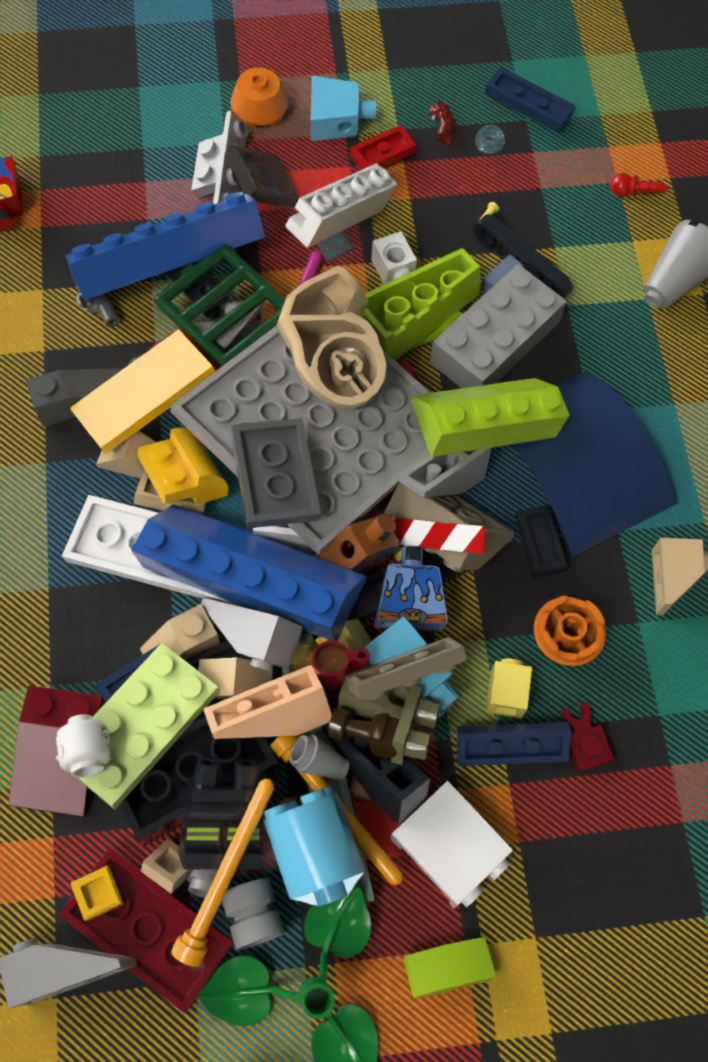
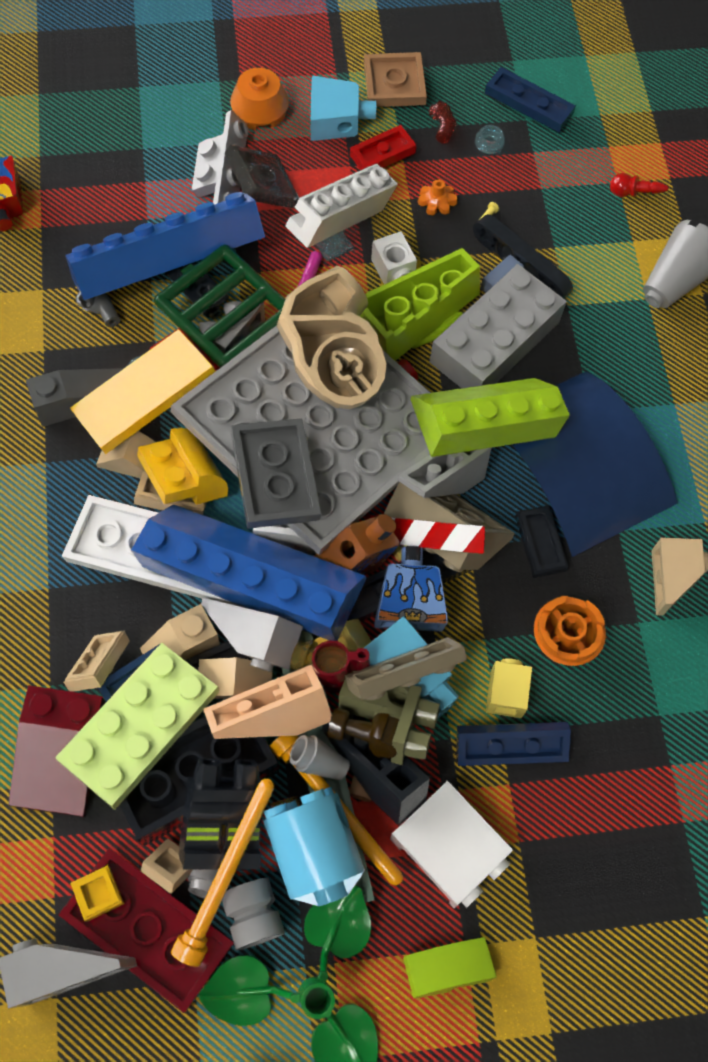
white head [56,714,111,778] -> none
dark red plate [559,702,614,773] -> none
none -> tan plate [64,631,130,692]
none -> medium nougat plate [363,52,427,107]
none -> orange plant [418,180,457,215]

